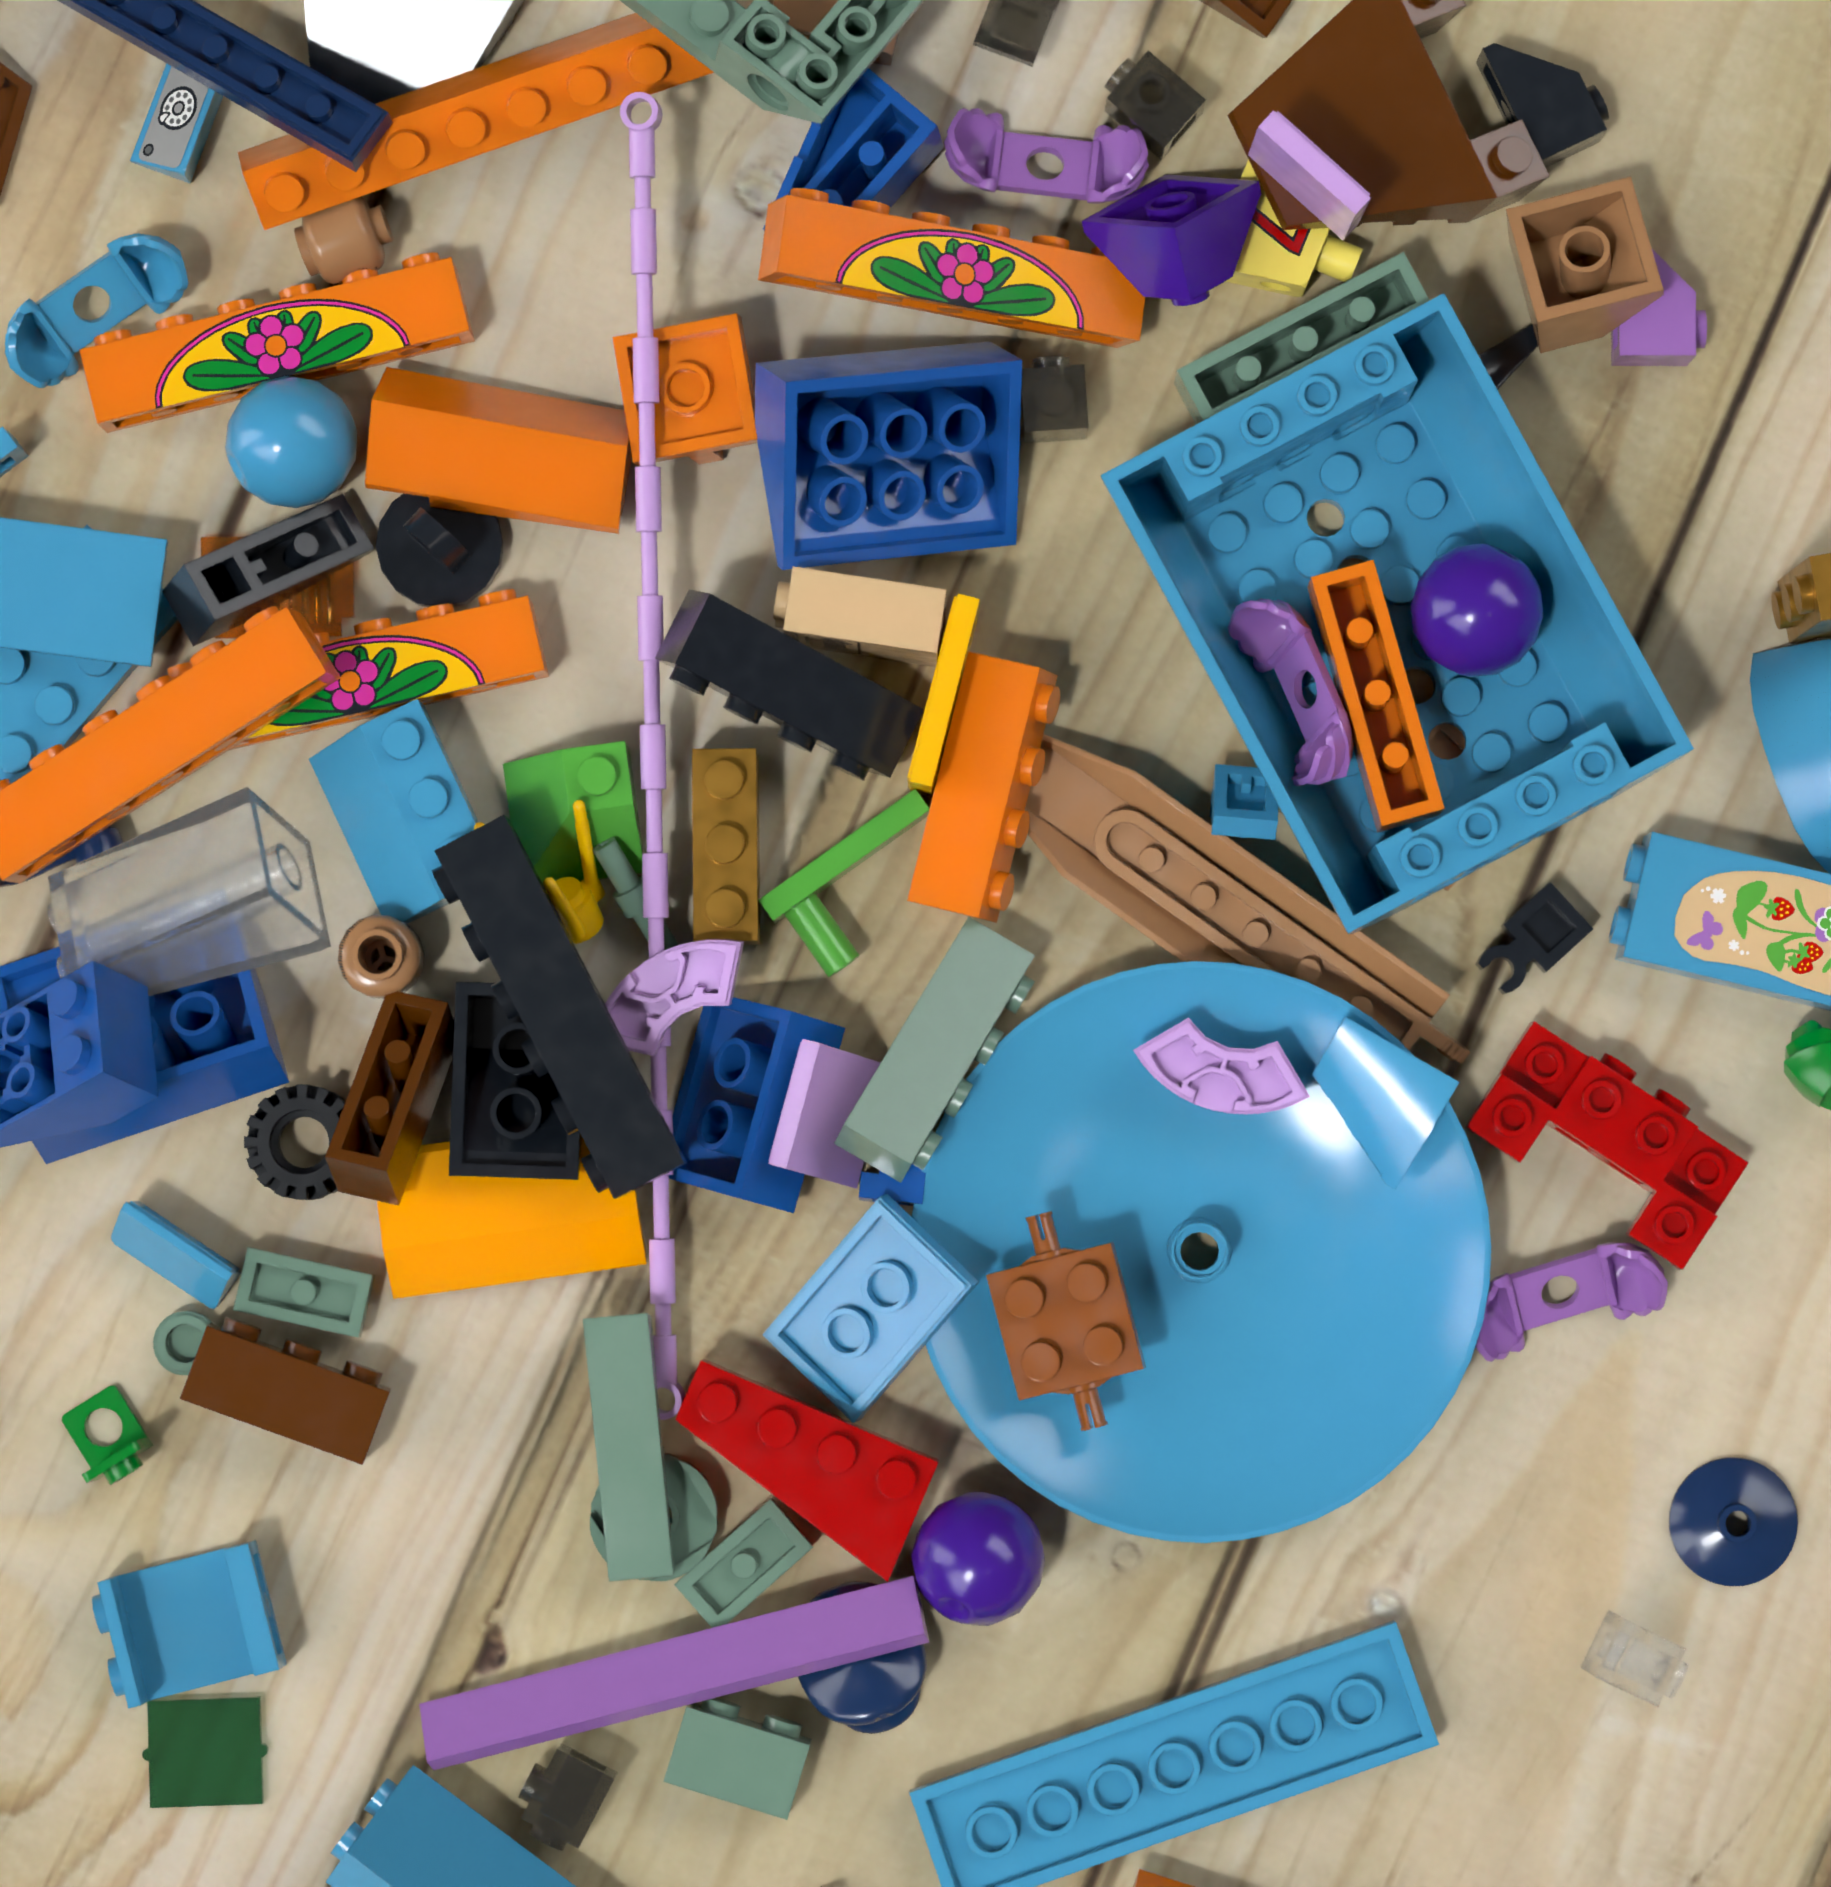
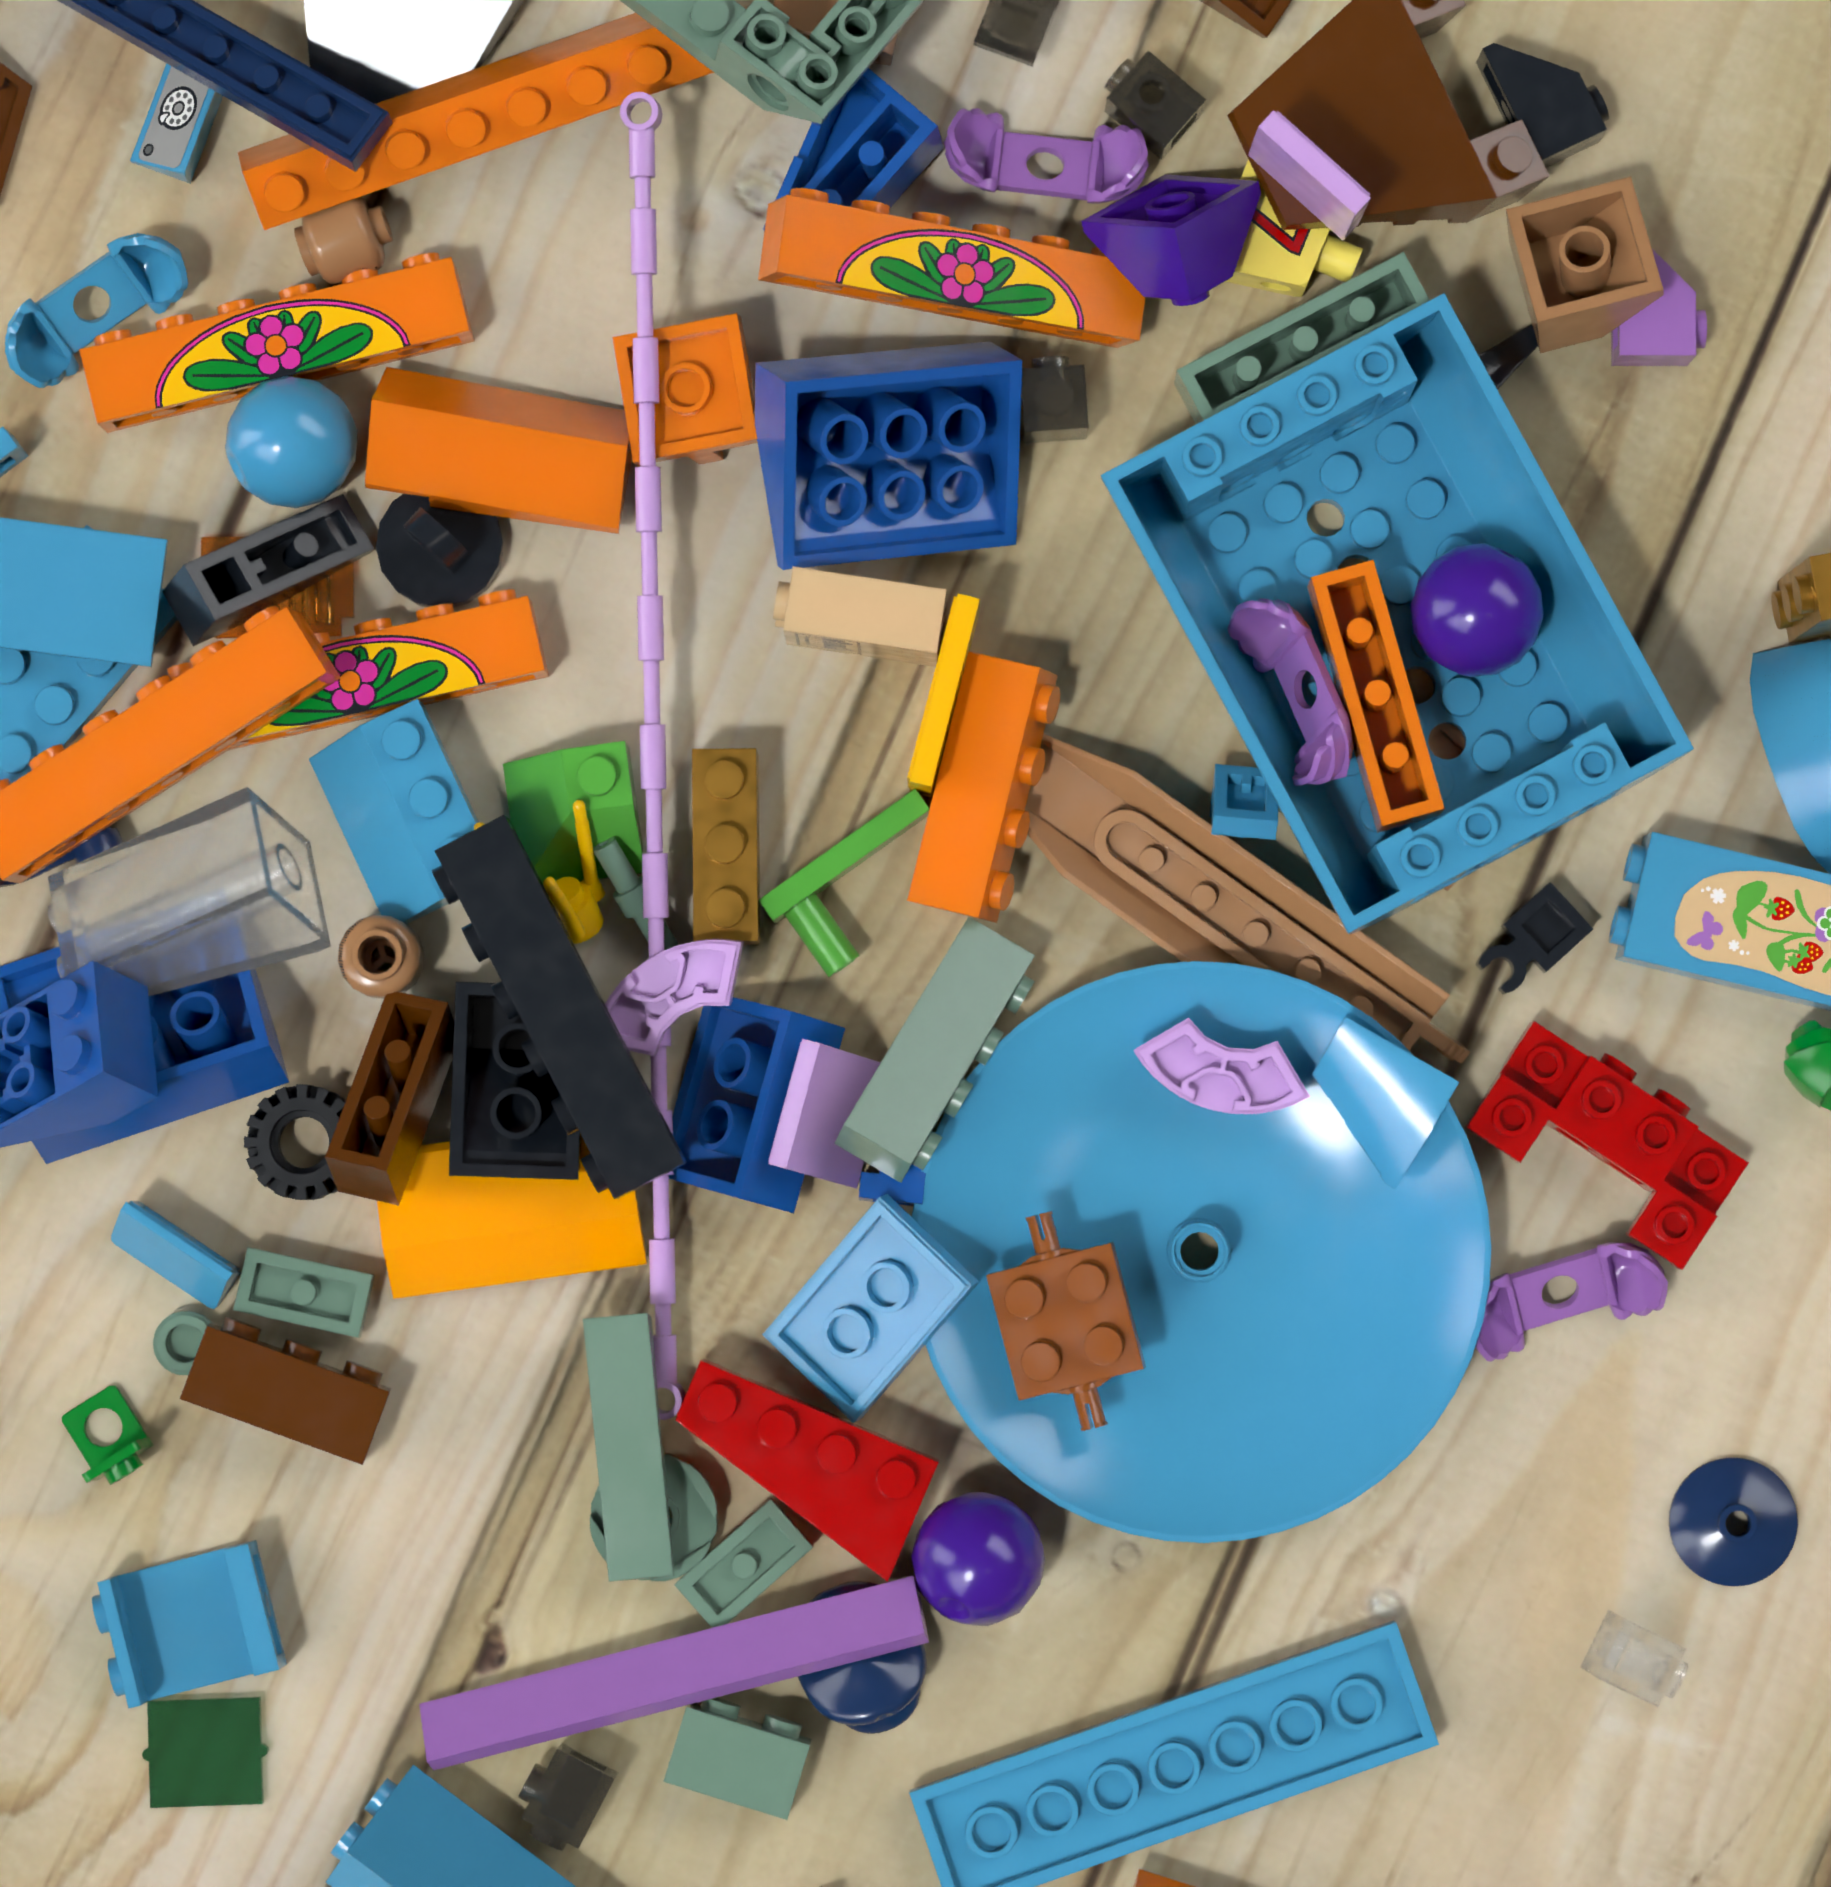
black brick [655,589,924,781] -> none

